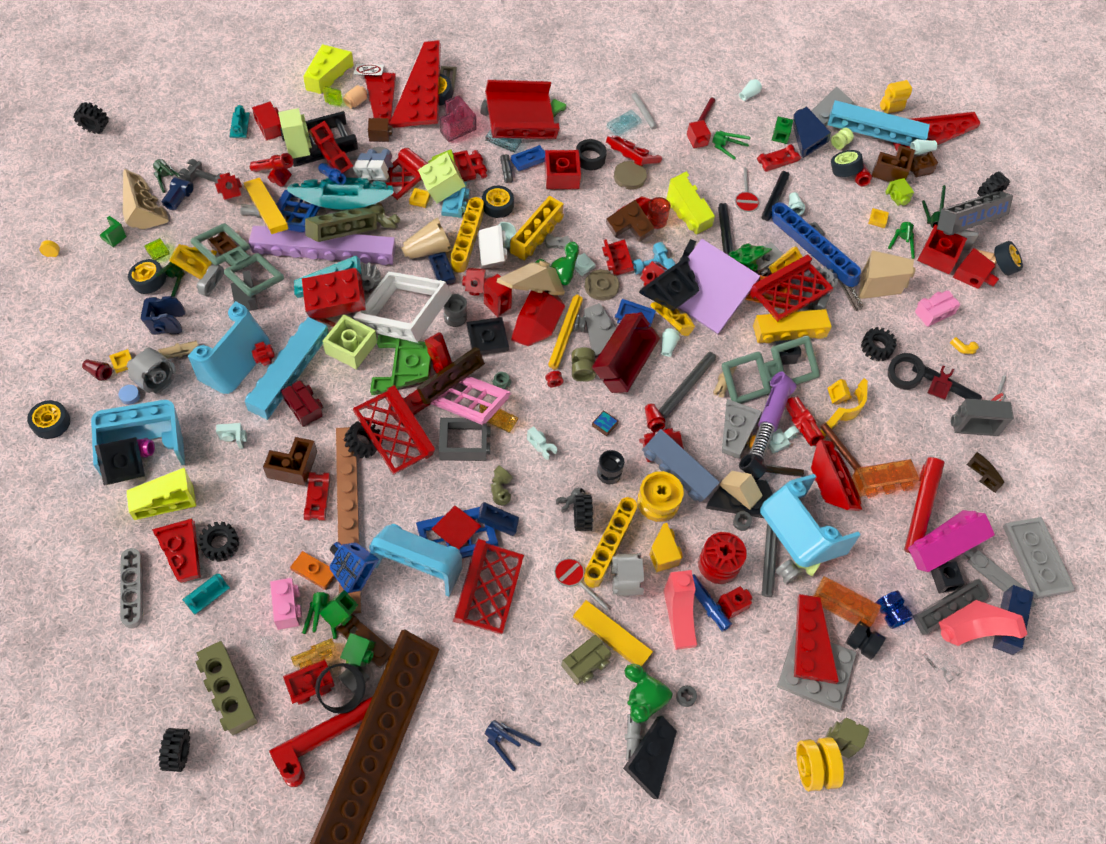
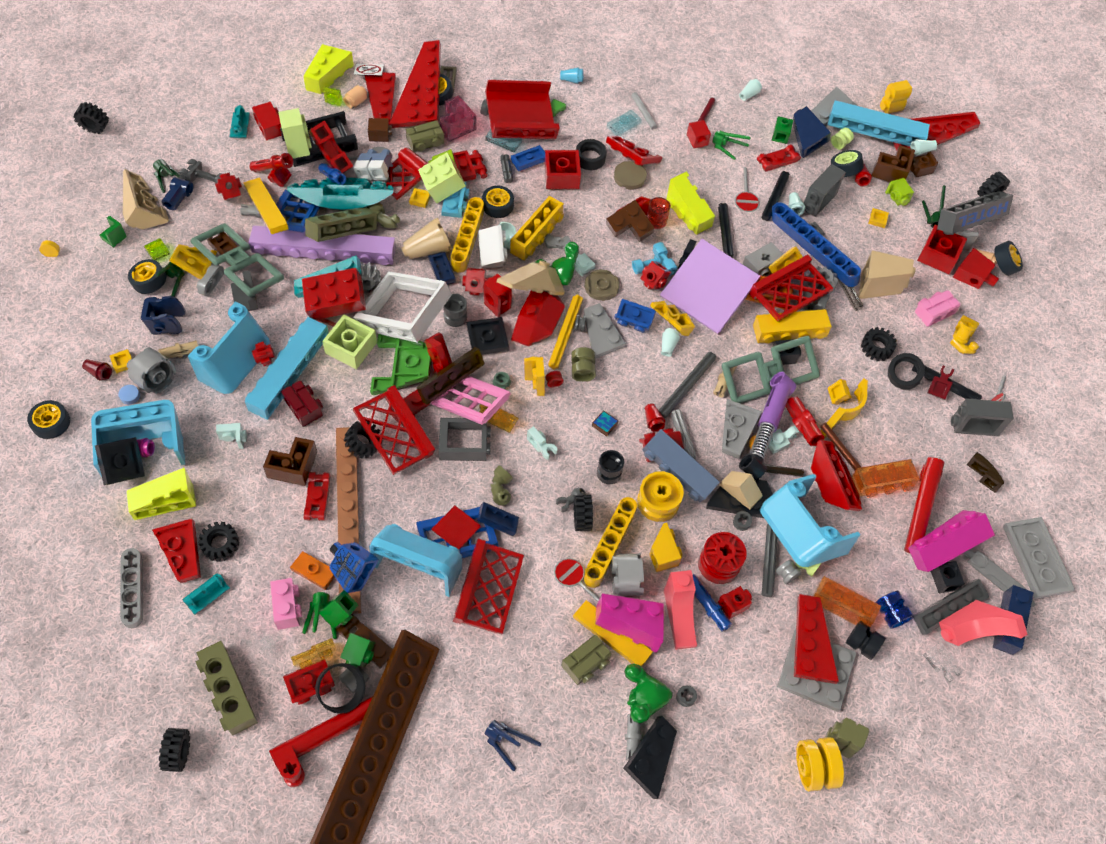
dark red piece [592,312,660,393] -> none
red bracket [602,239,634,276] -> none
black wing [639,256,700,311] -> none
green hinge [728,243,772,271] -> none
green plant [888,222,915,259] -> none
none -> olive brick [406,121,444,152]
none -> yellow bracket [524,356,545,396]
none -> medium azure cone [560,67,584,84]
none -> dark pink wedge [595,593,664,653]
none -> light grey axle [671,409,696,459]
none -> dark grey window [804,164,846,217]
none -> yellow piece [953,315,980,344]

